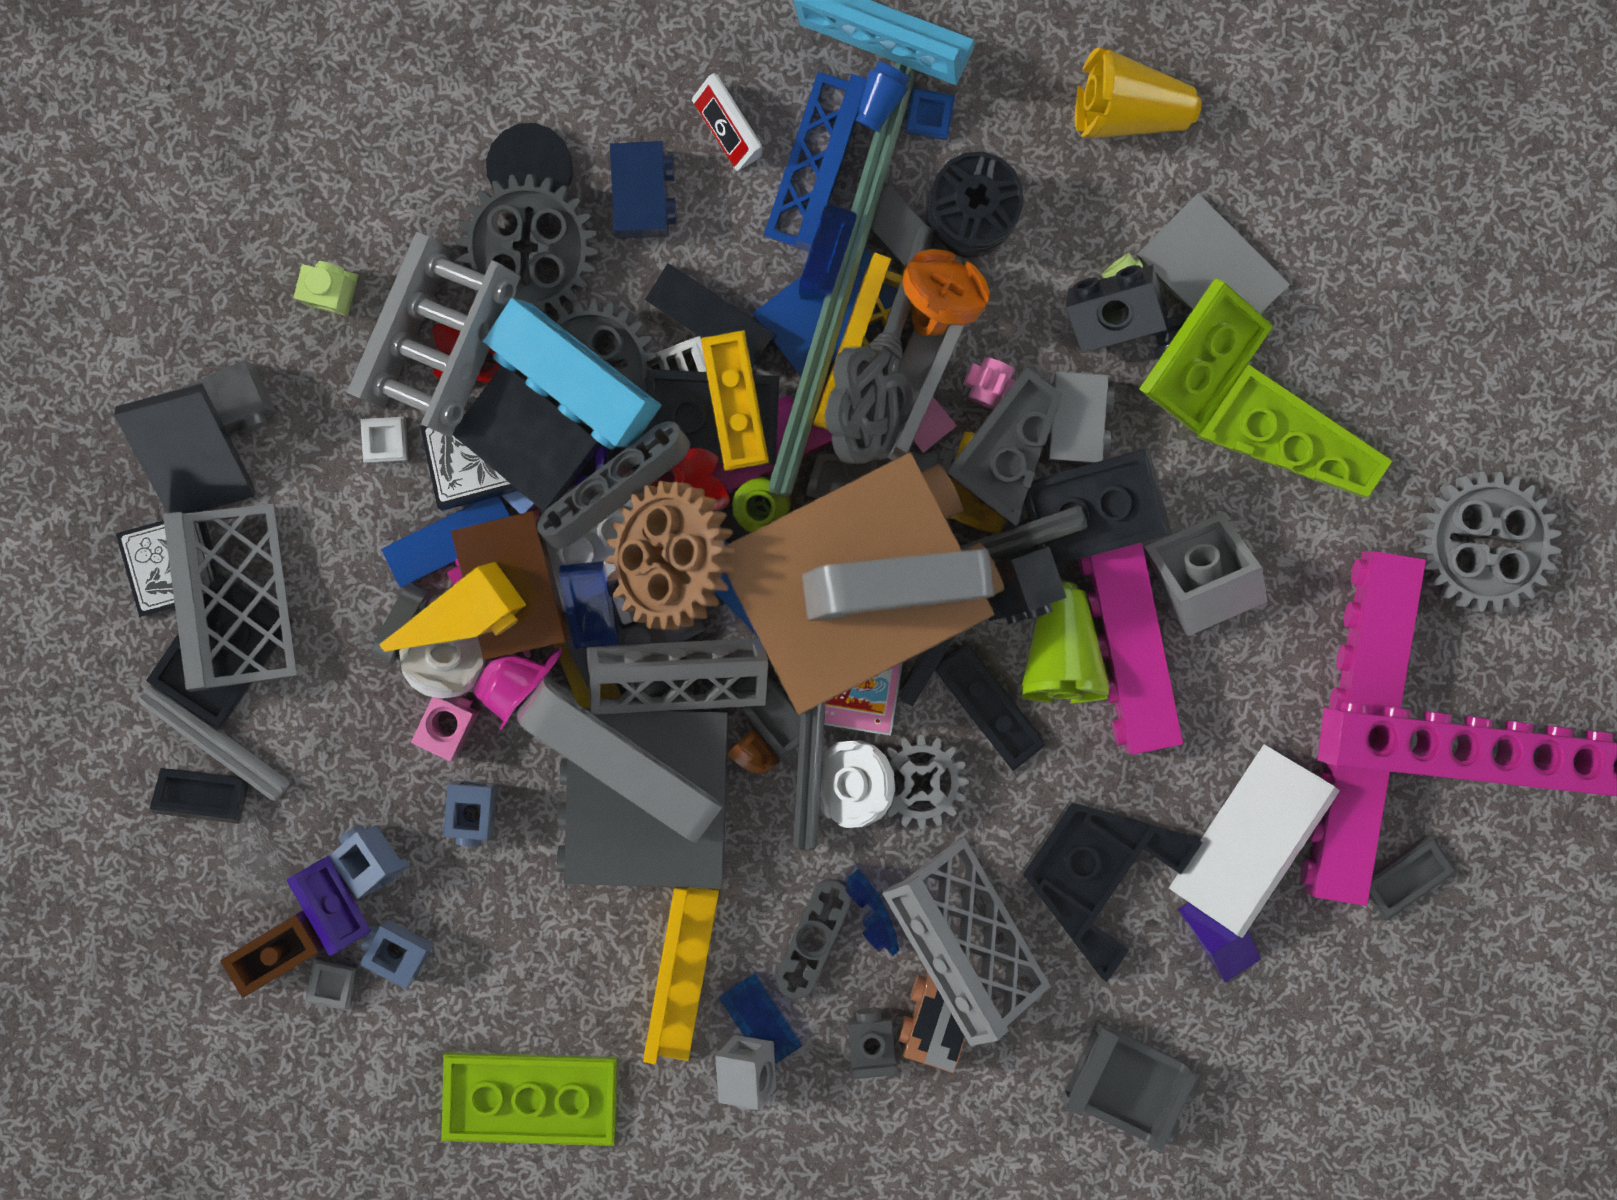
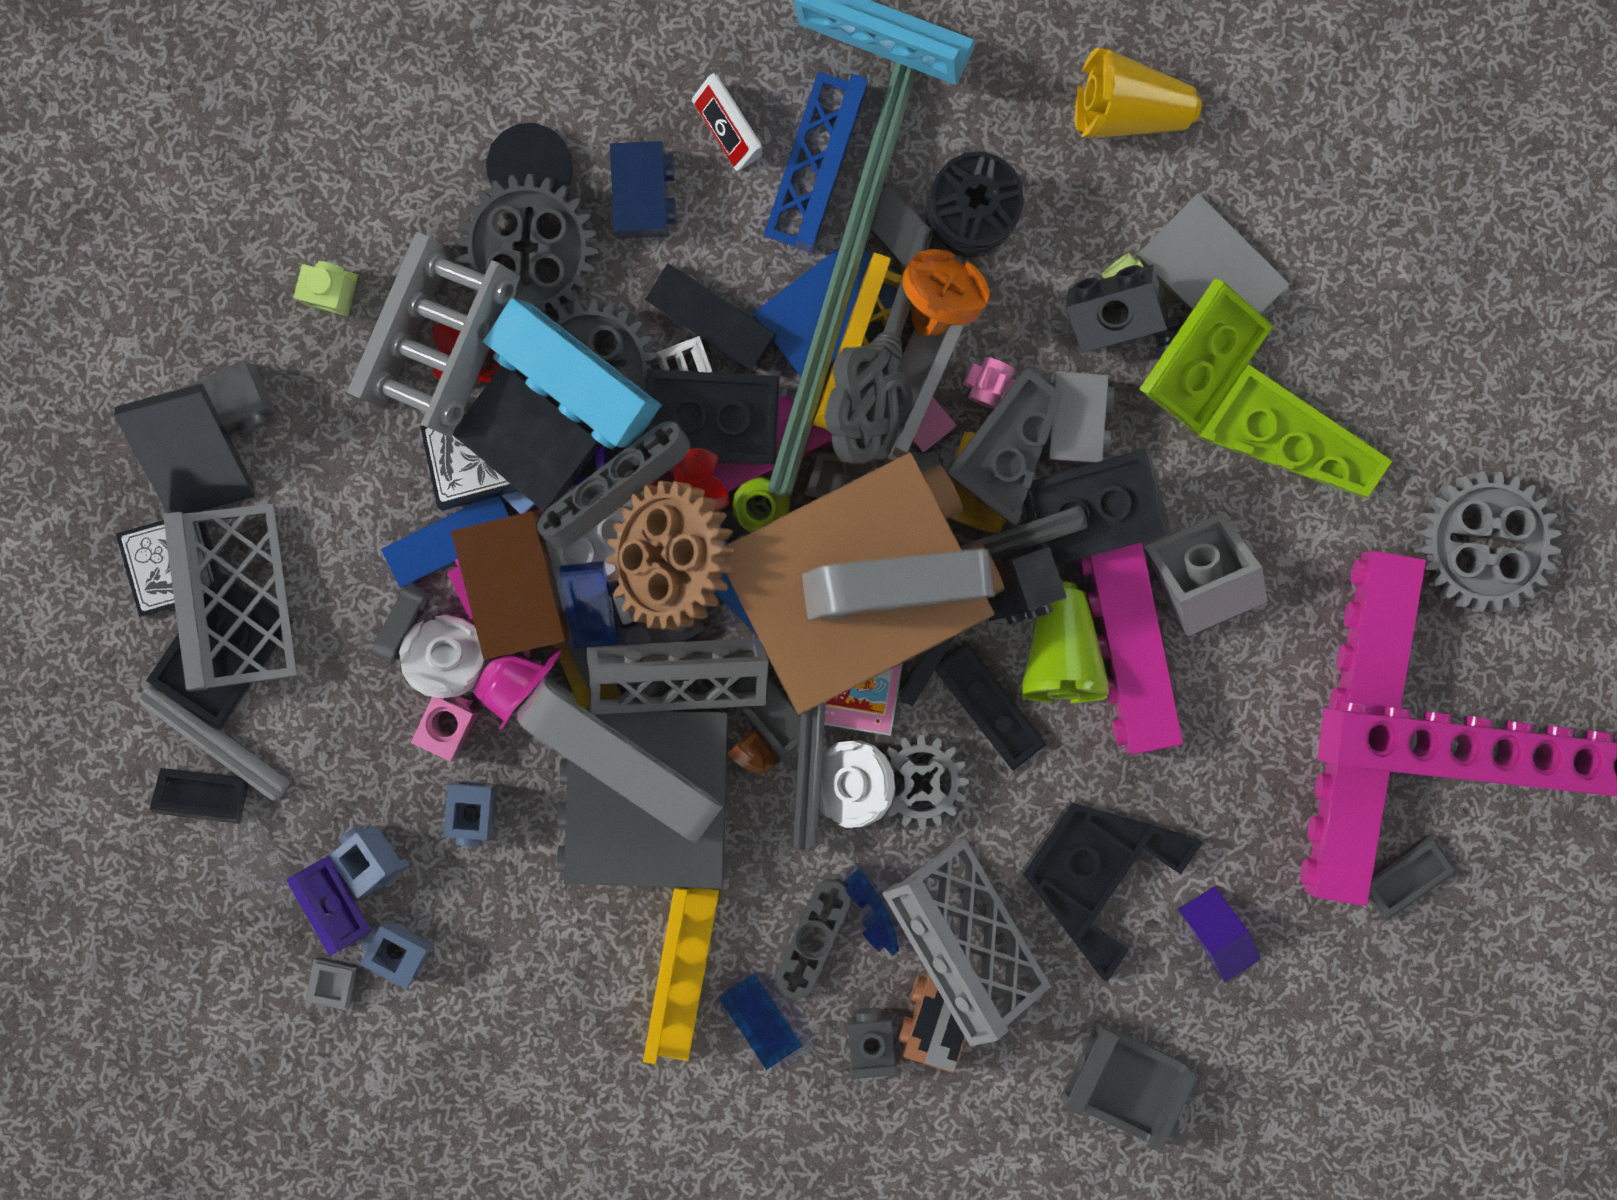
reddish brown brick [220,910,324,998] -> none
white tile [360,417,409,463] -> none
yellow slope [379,562,526,652] -> none
lime tile [441,1052,618,1146] -> none
yellow tile [700,330,769,471] -> none
light grey brick [715,1035,776,1110] -> none
clear blue slope [799,204,857,300] -> none
blue cone [855,61,910,132] -> none
blue tile [905,88,955,140] -> none
white tile [1169,745,1340,938] -> none

